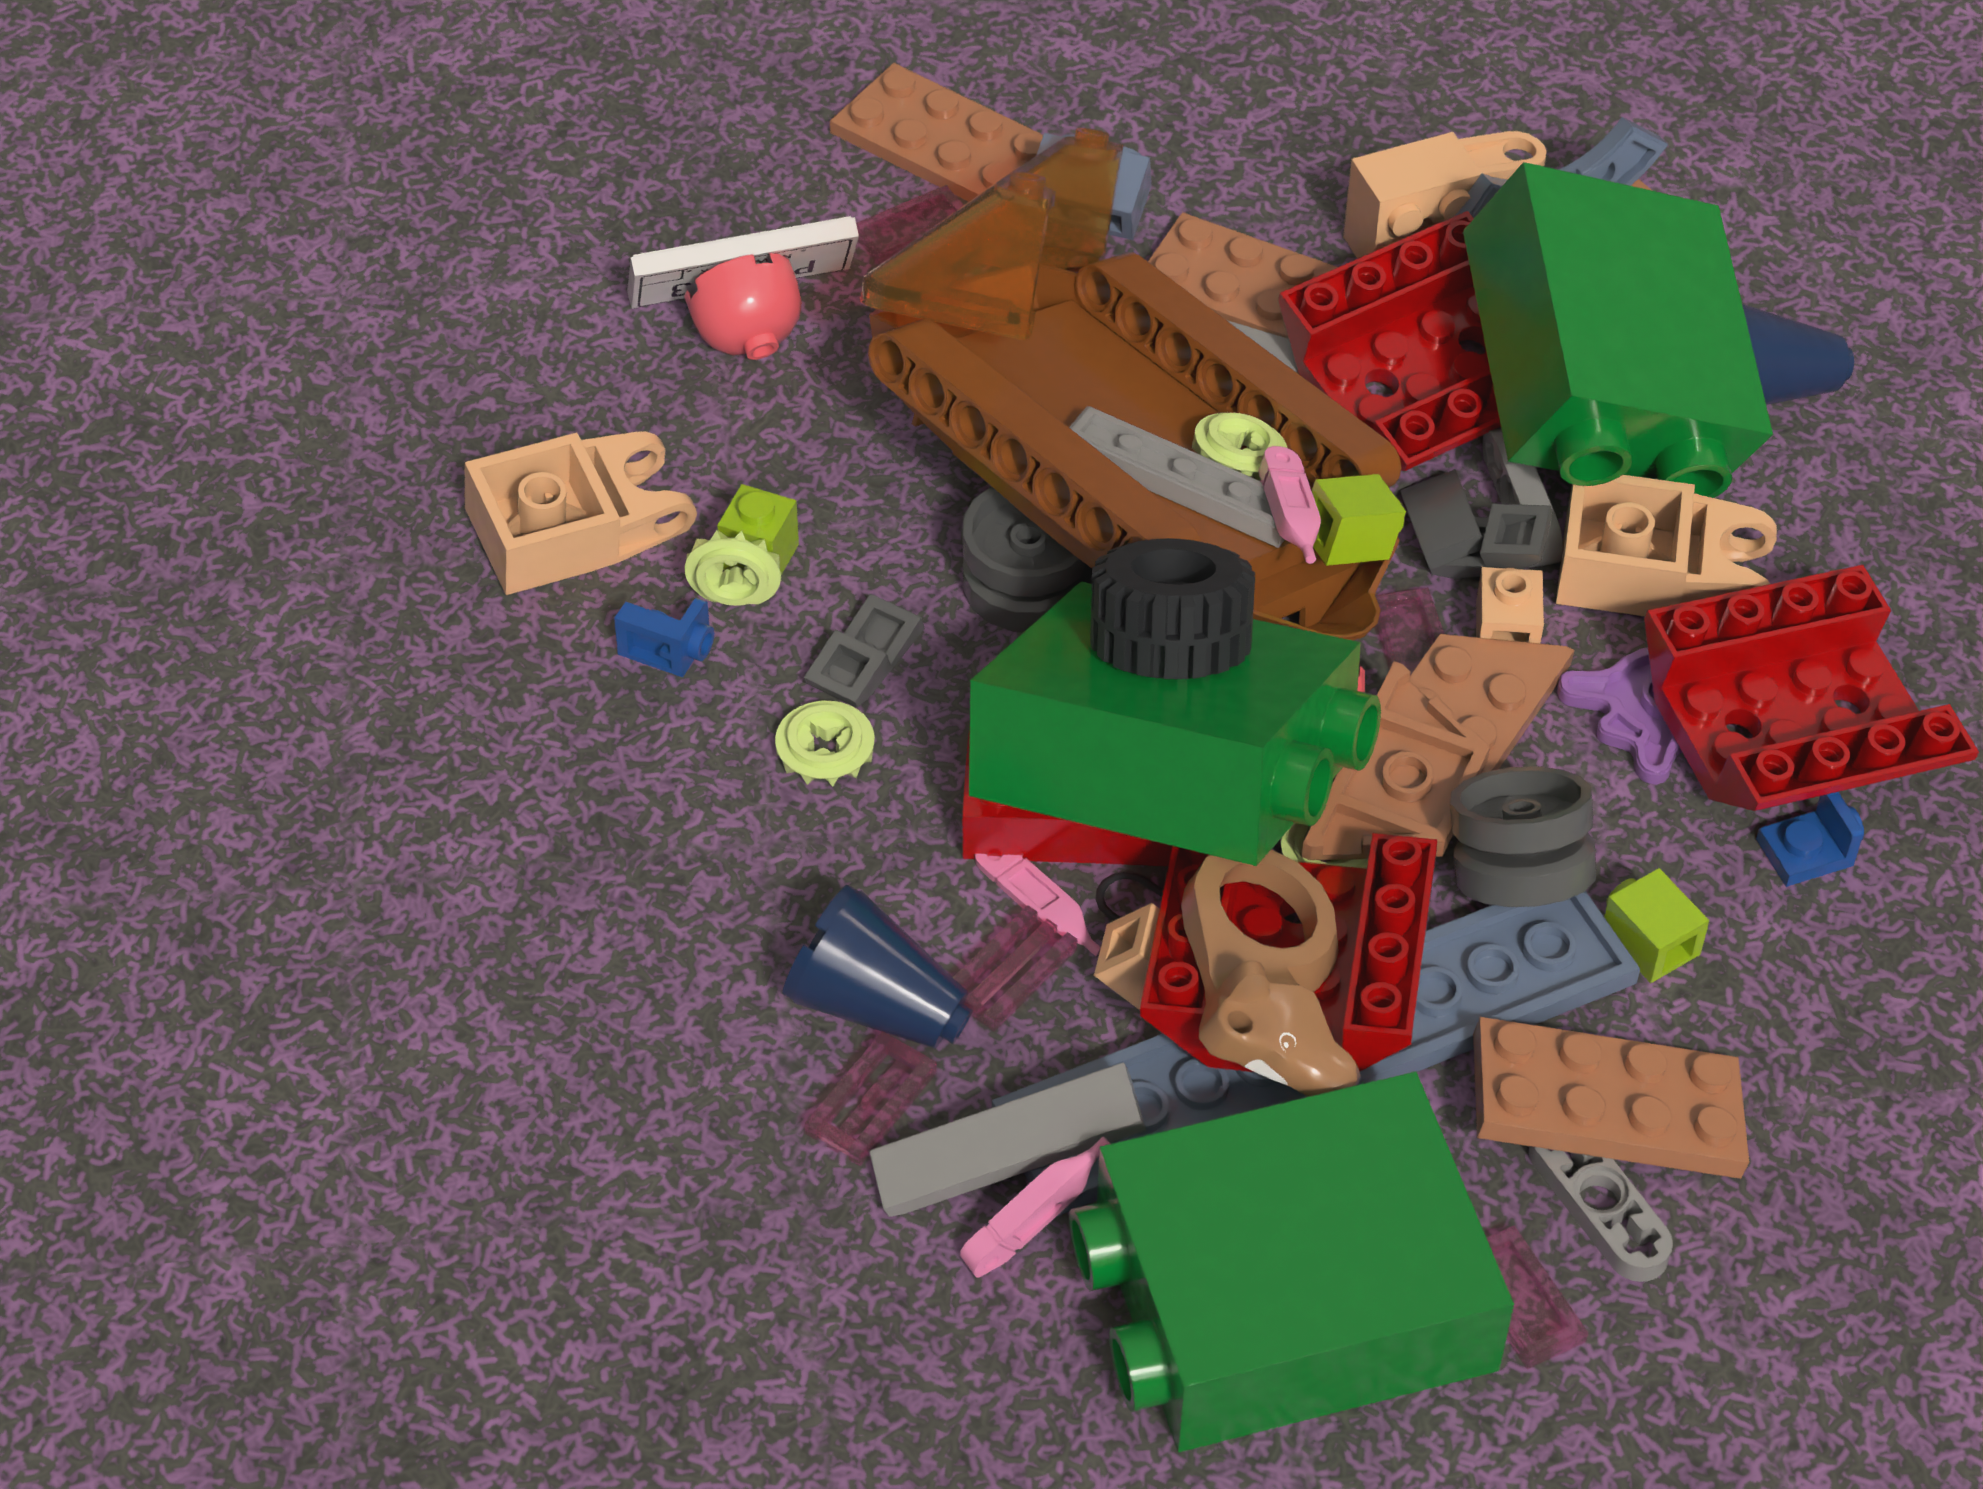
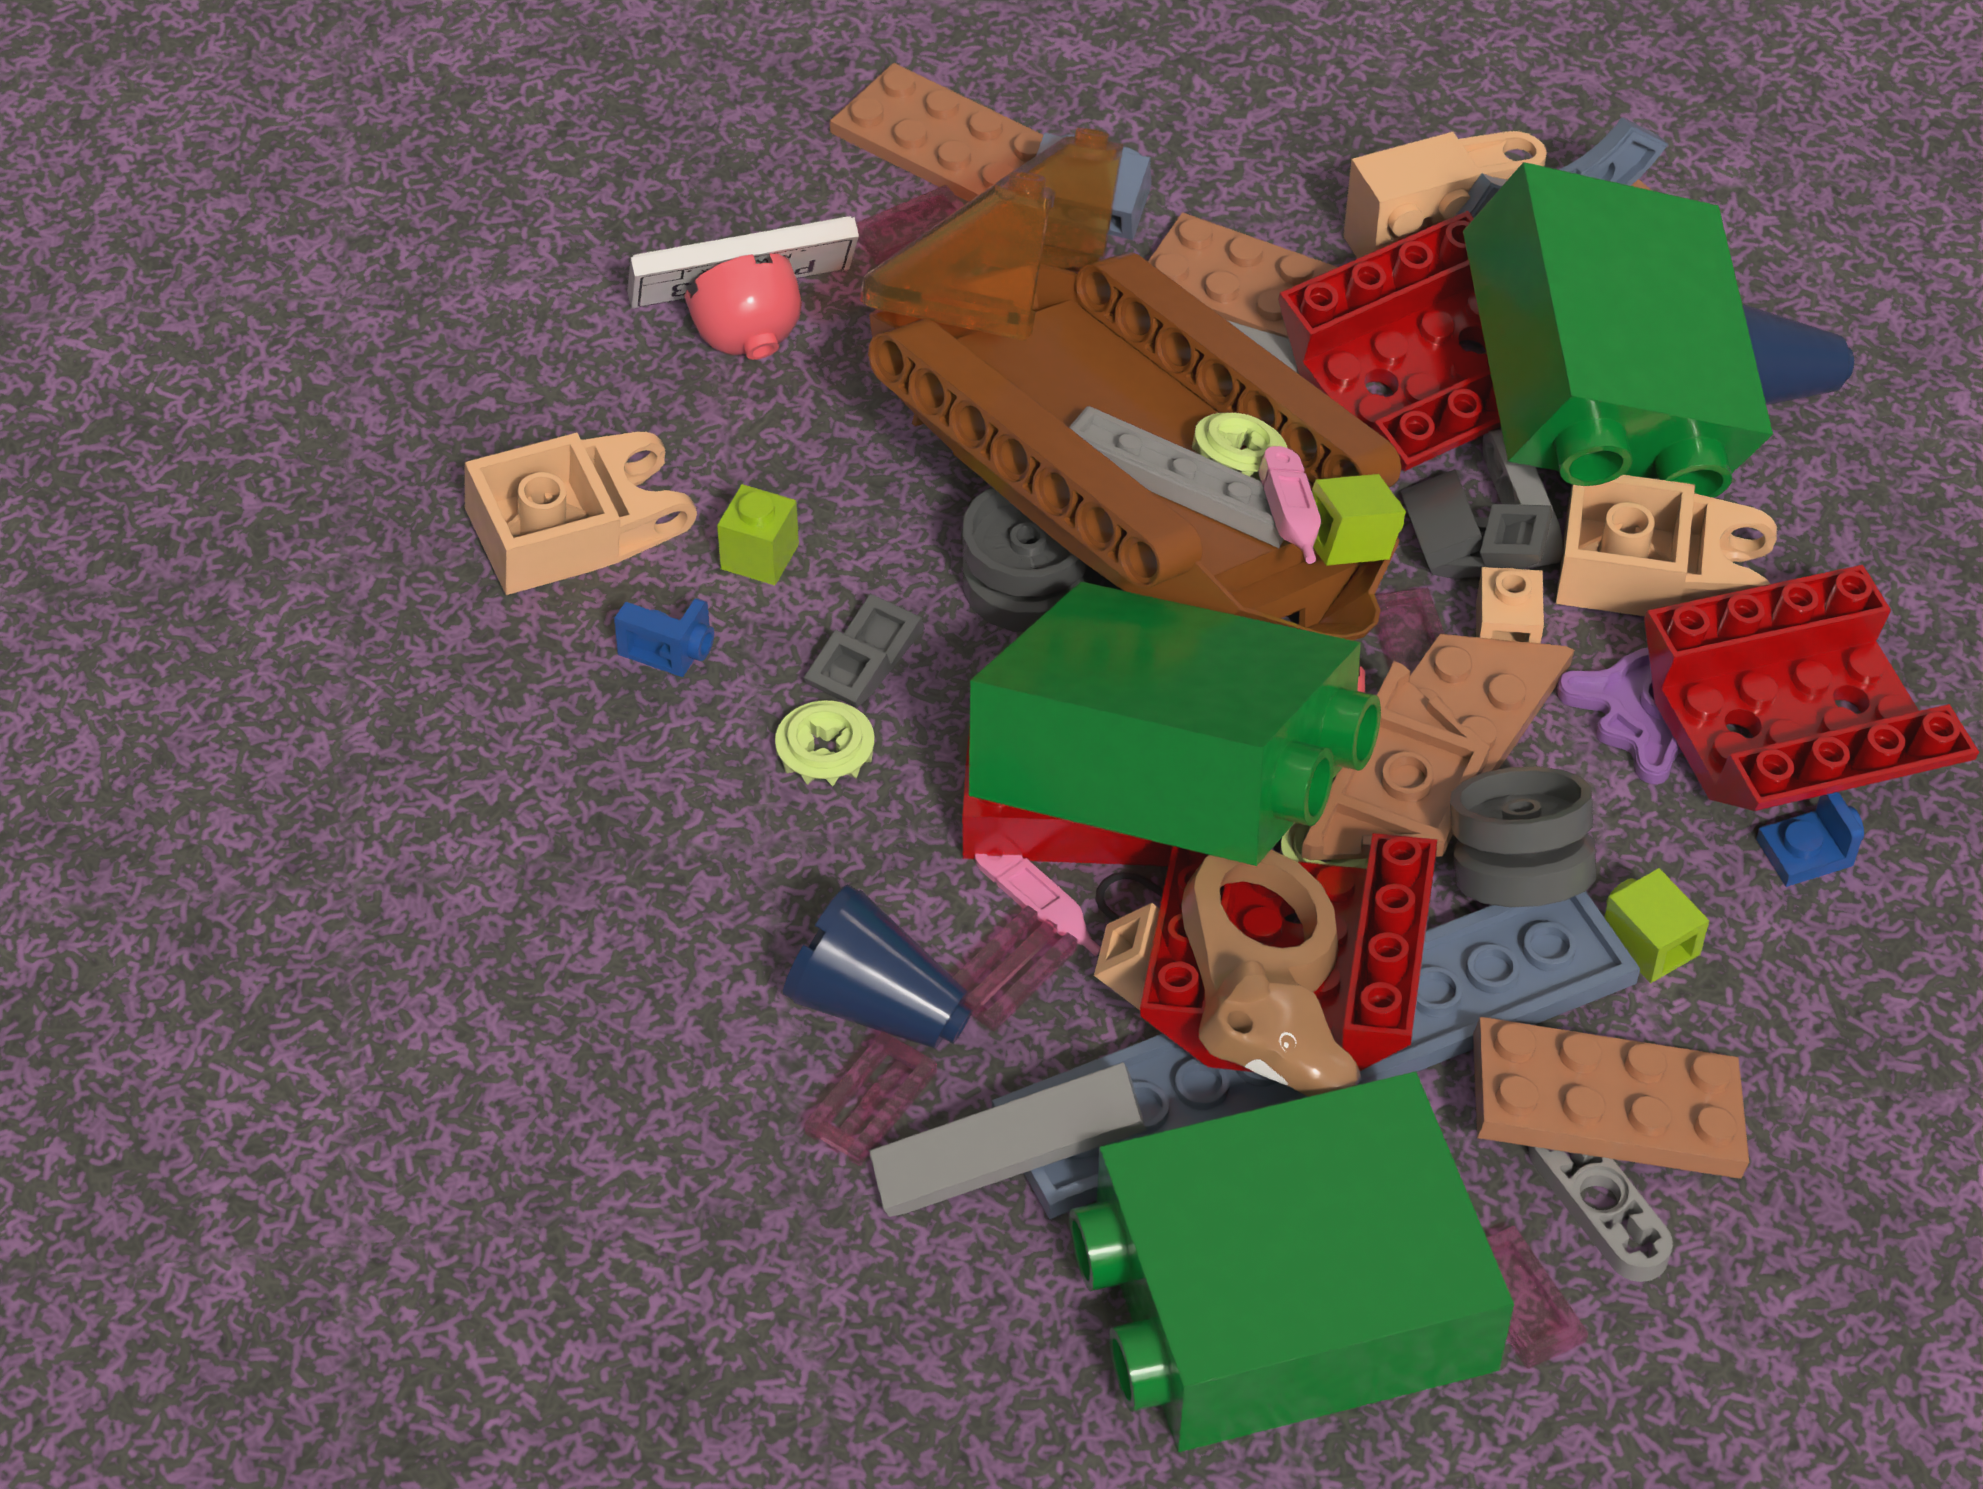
yellowish green gear [685,530,782,606] -> none
bright pink piece [960,1137,1110,1278] -> none
black tyre [1090,538,1255,679] -> none

